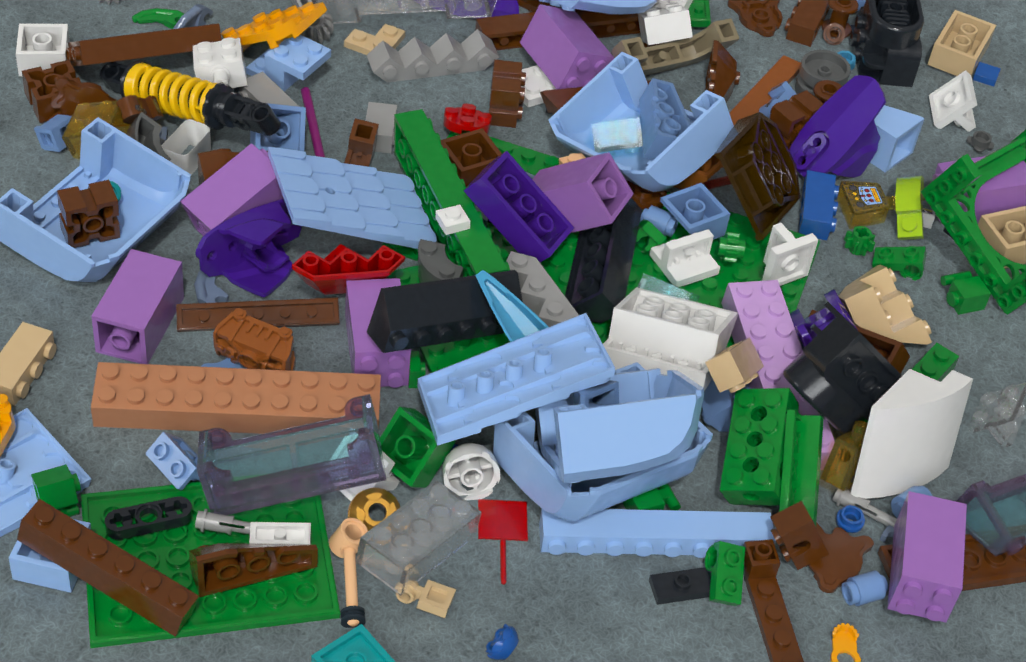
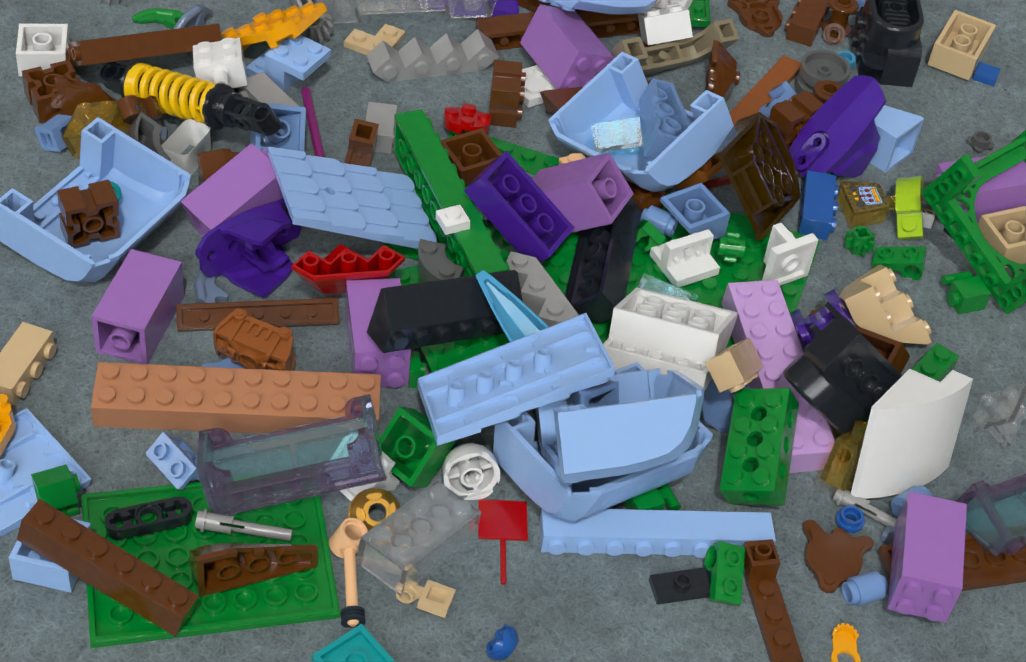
white slope [249,522,311,545] -> none
reddish brown brick [770,501,829,570] -> none
green fence [779,410,824,526] -> none
white bracket [929,70,977,131] -> none

